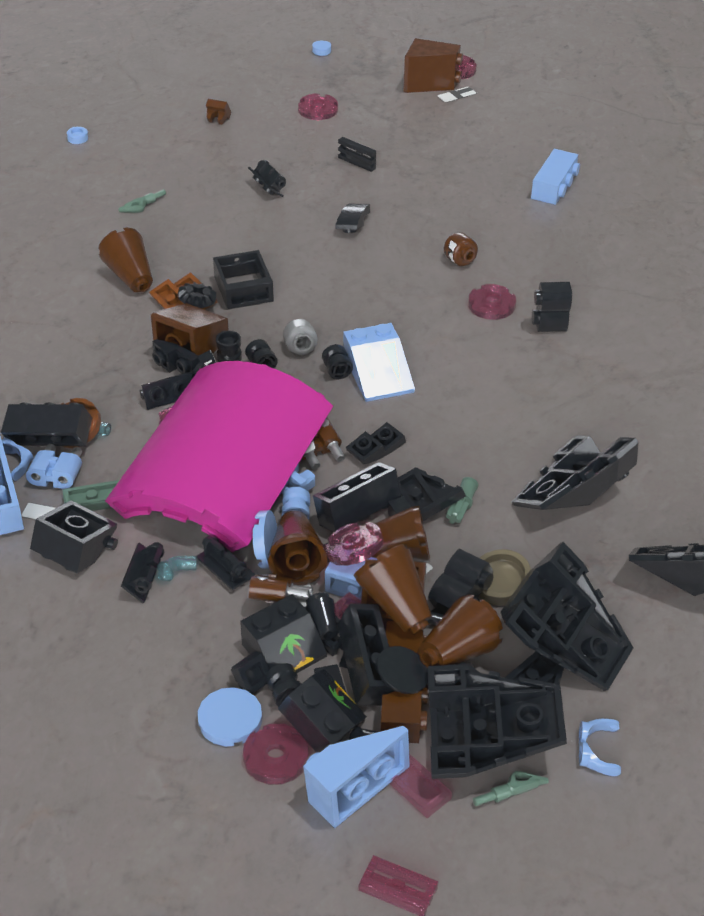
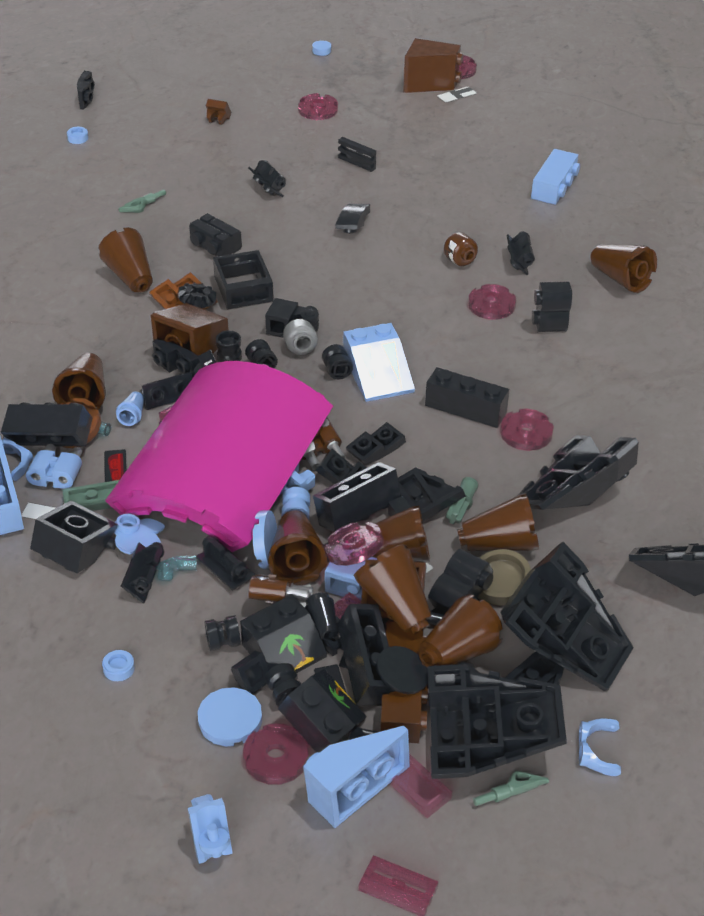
none -> reddish brown cone [52,353,106,410]
none -> black slope [77,70,95,110]
none -> light blue tile [102,650,135,681]
none -> sticker [104,449,127,482]
none -> light blue plate [114,514,165,554]
none -> light blue cone [116,391,144,426]
none -> light blue hips [187,794,233,864]
none -> black brick [189,213,242,257]
none -> black wheel [204,615,241,651]
none -> black brick [265,298,319,338]
none -> black slope [315,449,366,484]
none -> black brick [425,367,509,428]
none -> reddish brown cone [457,493,539,551]
none -> clear pink tile [500,409,554,451]
none -> black hinge [506,231,535,275]
none -> reddish brown cone [591,244,657,293]

